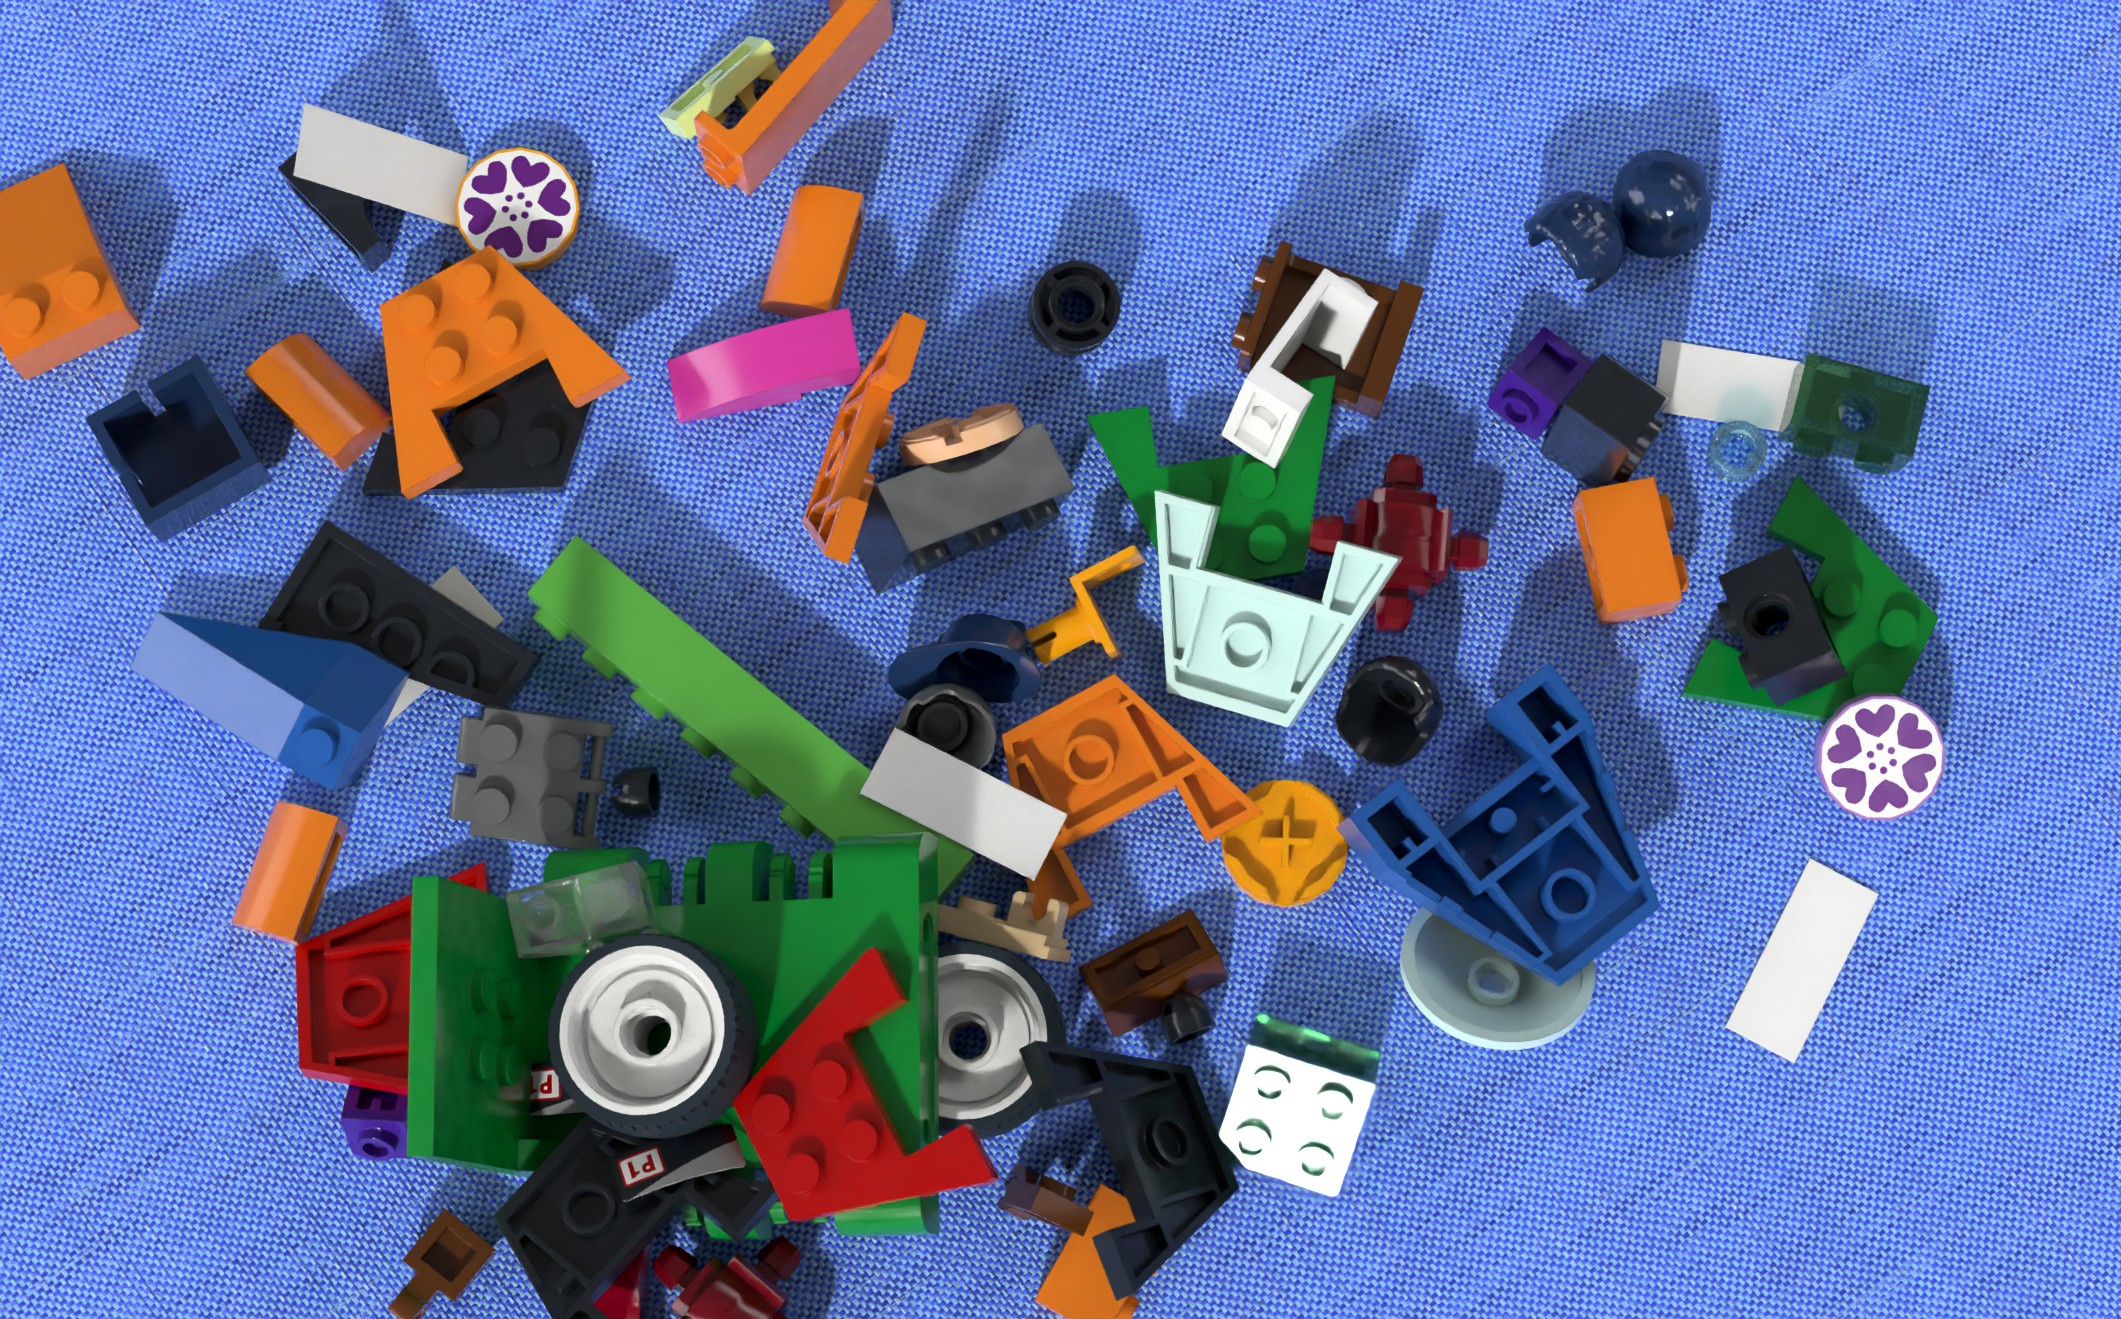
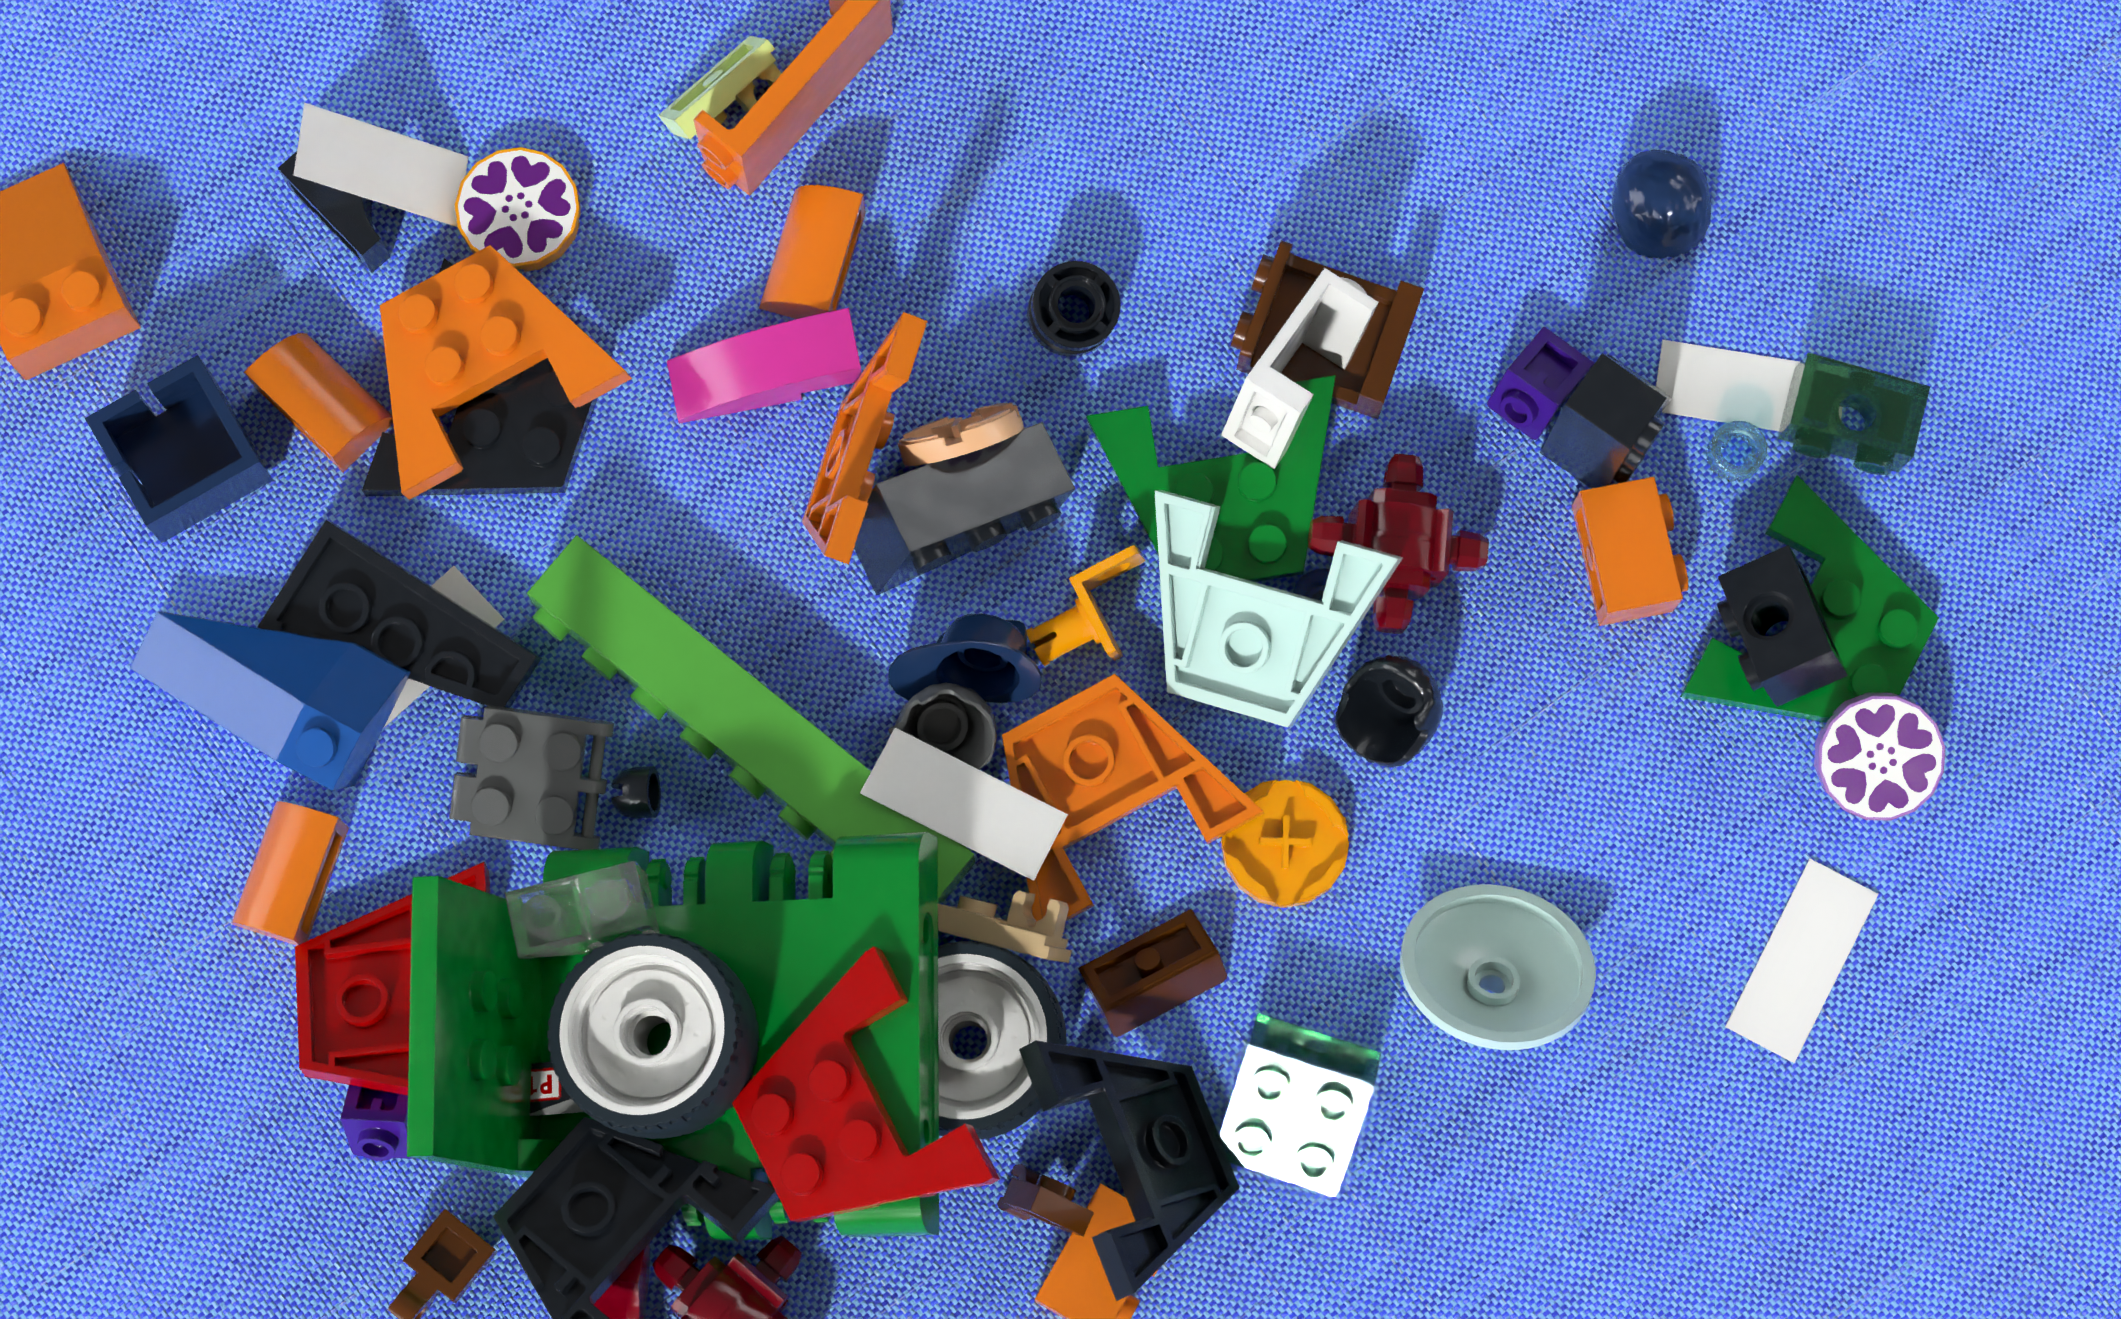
sticker [610,1123,746,1201] -> none
black hinge [1160,992,1217,1046] -> none
blue wedge [1336,663,1661,987] -> none
dark blue hair [1523,191,1625,293] -> none

